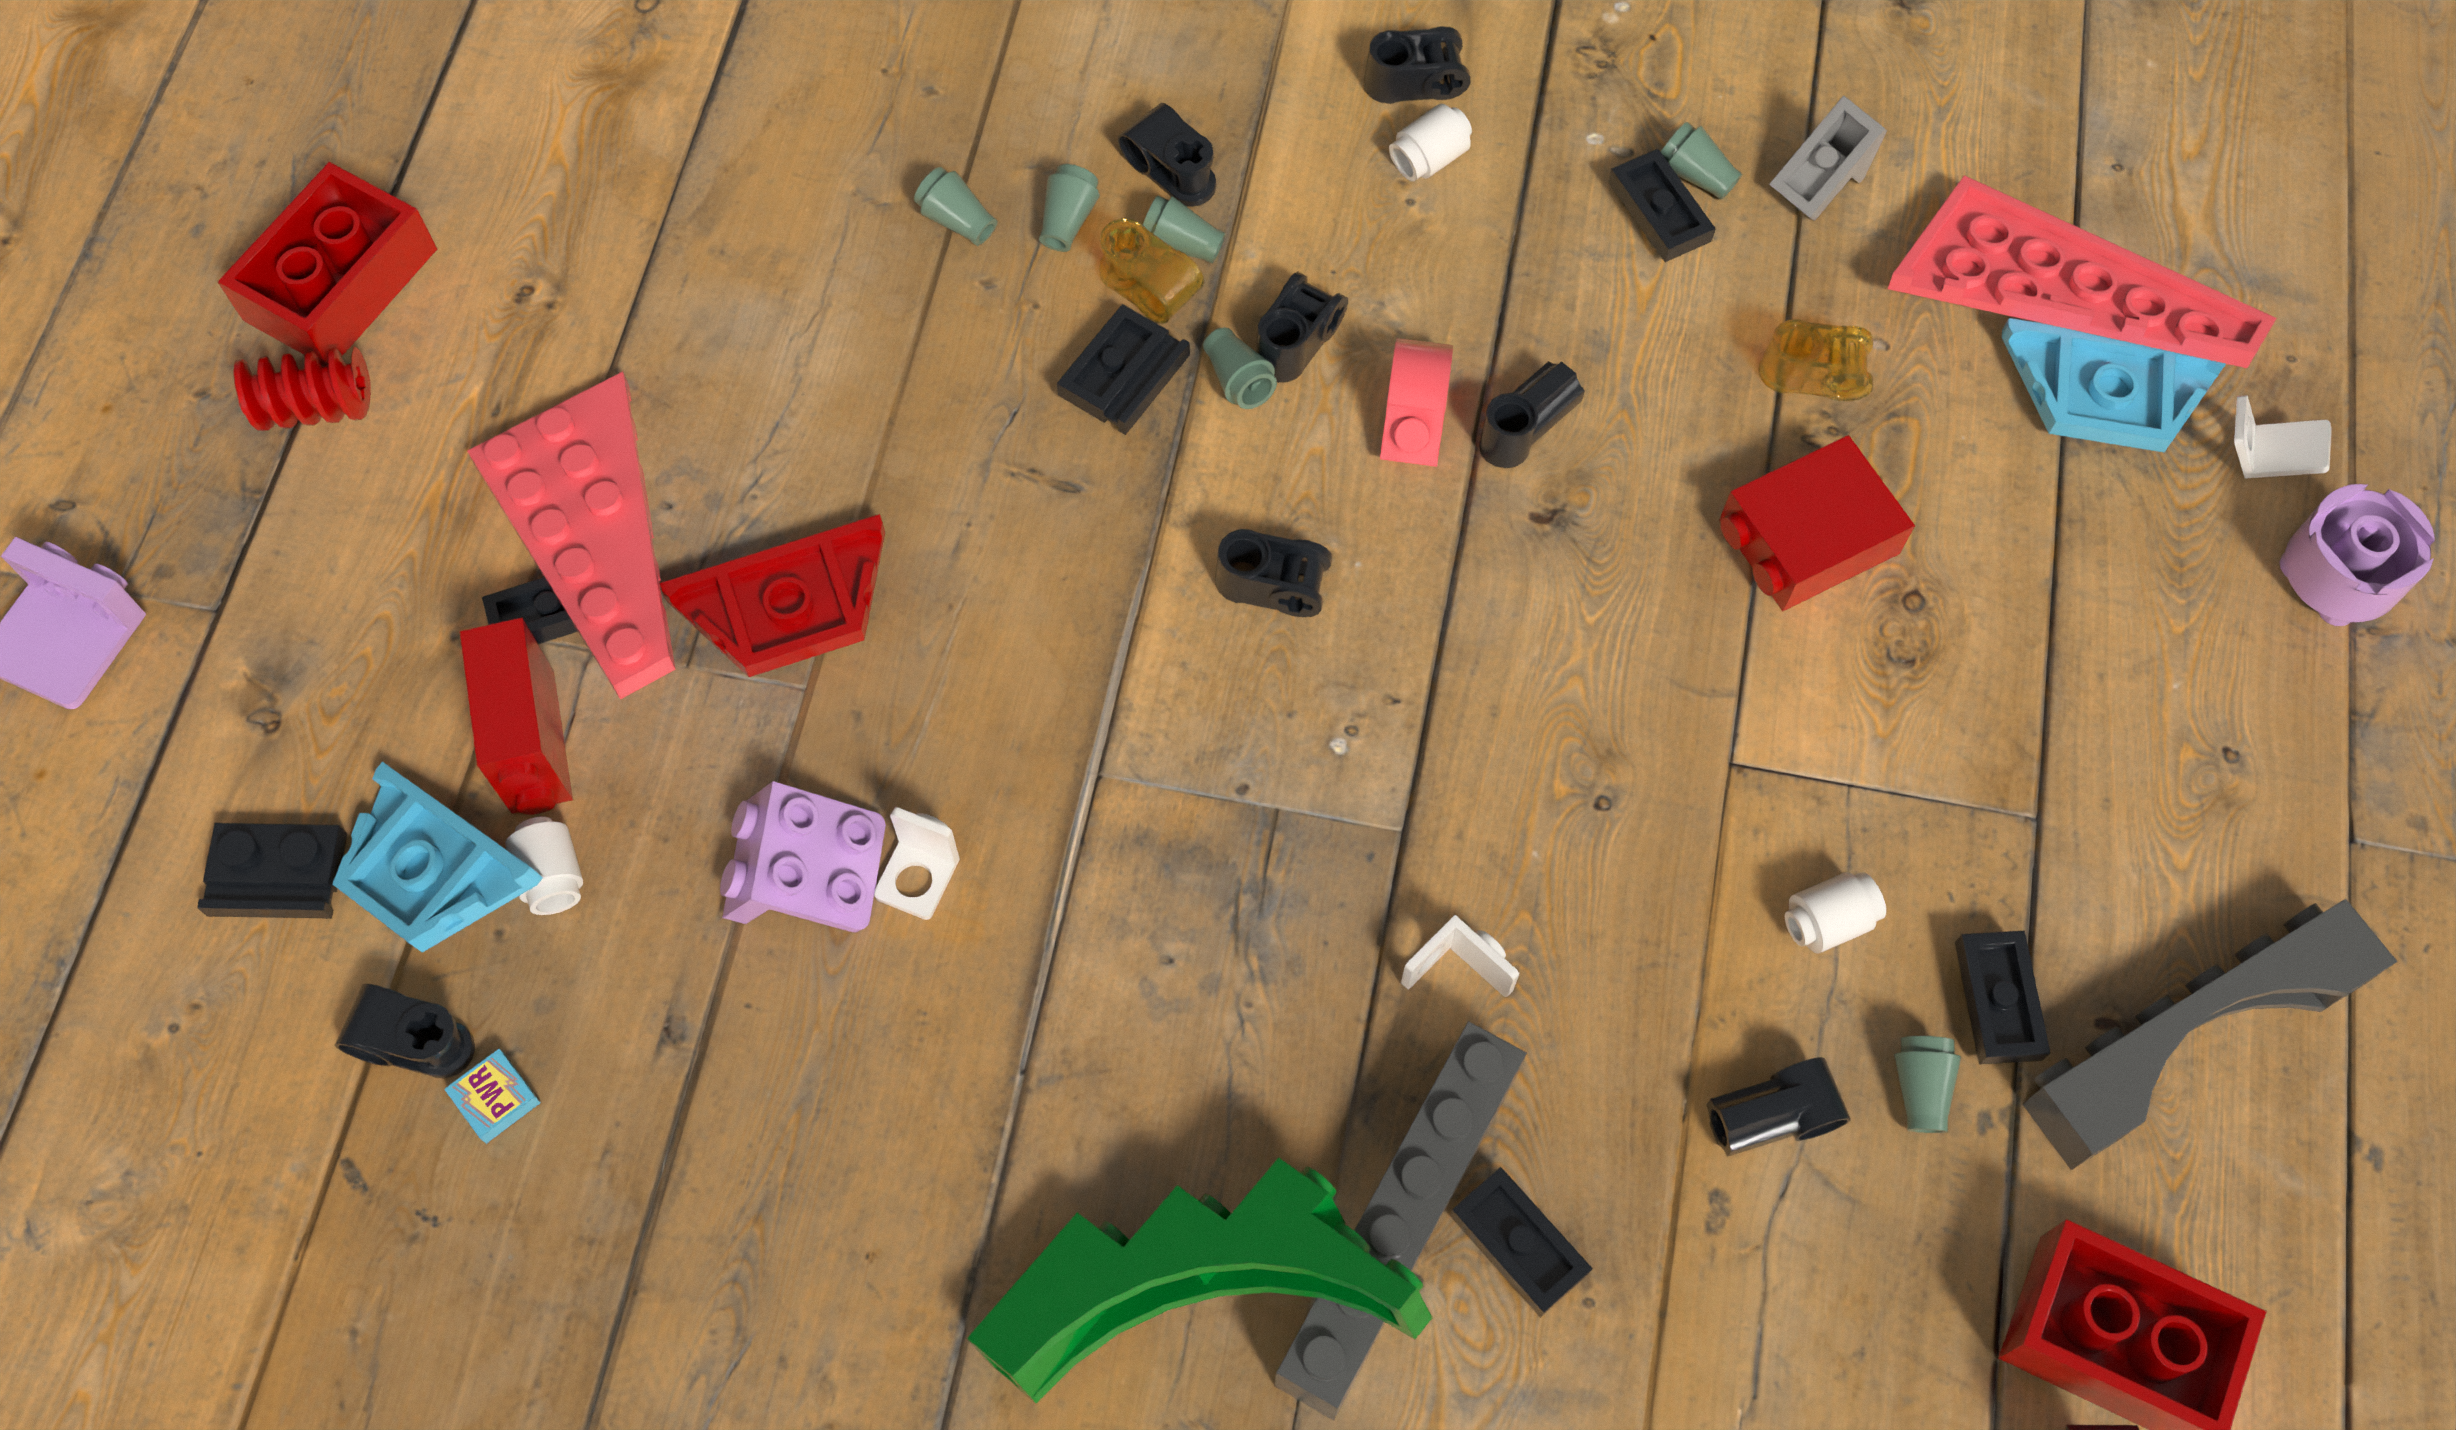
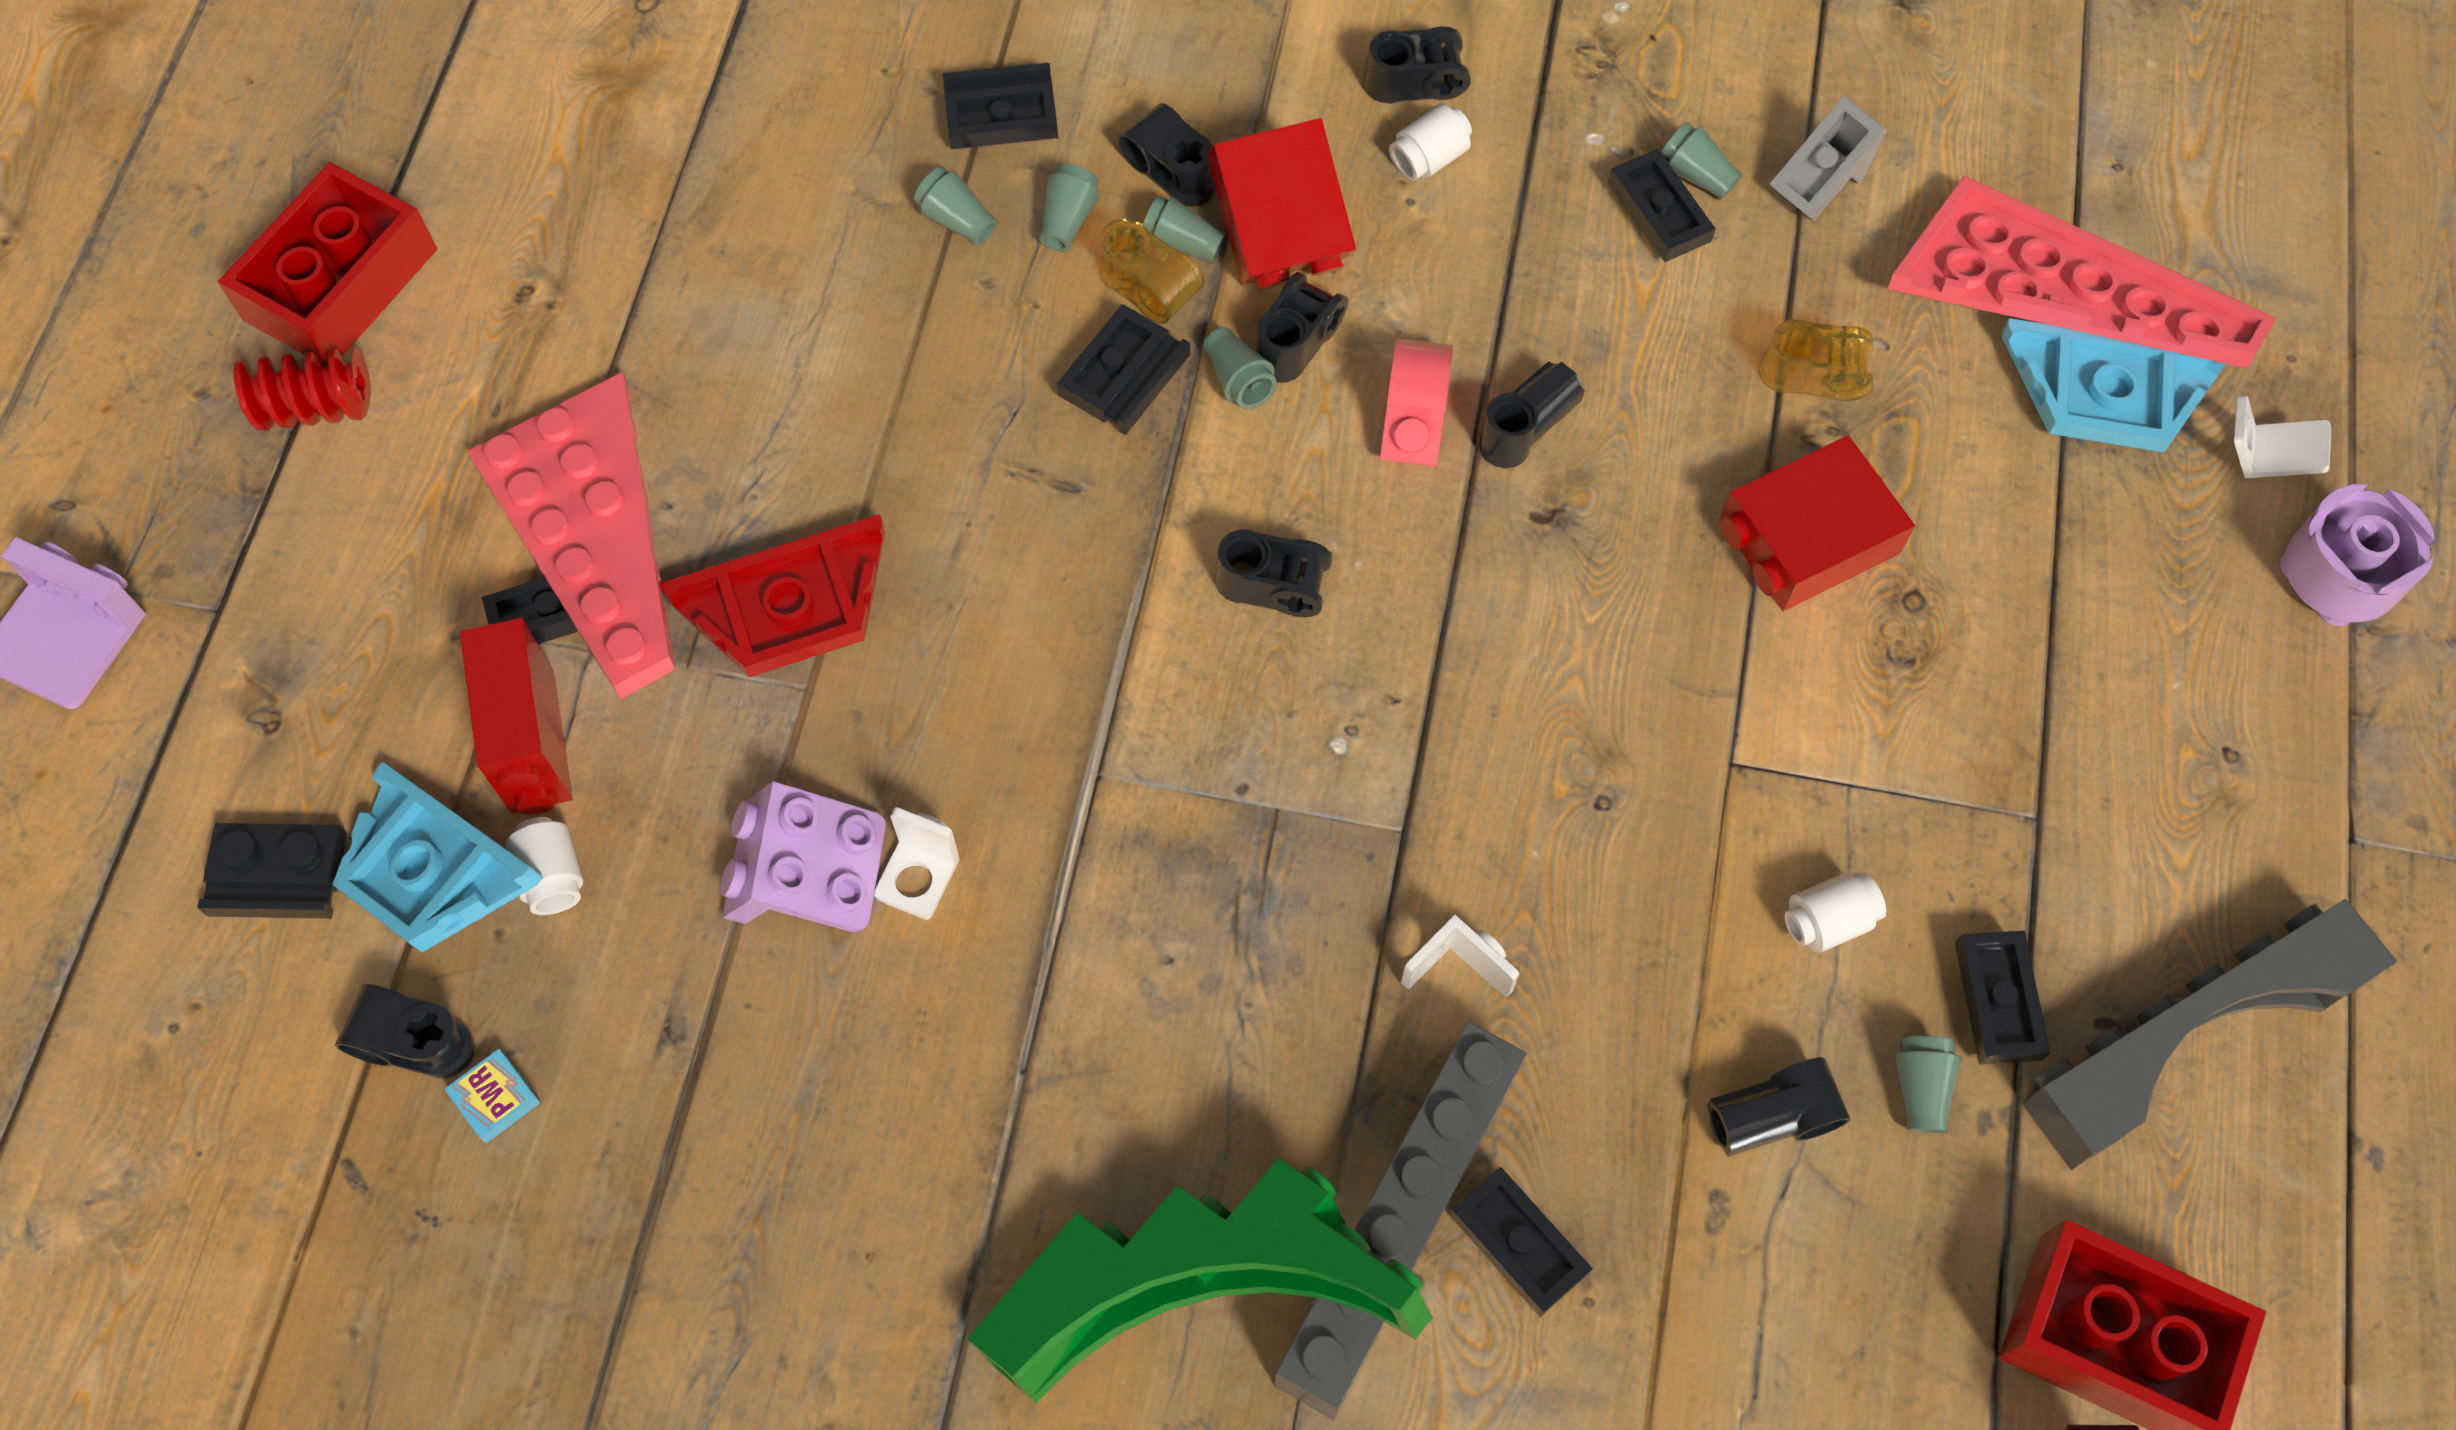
none -> black plate [943,62,1059,149]
none -> red brick [1207,117,1357,290]

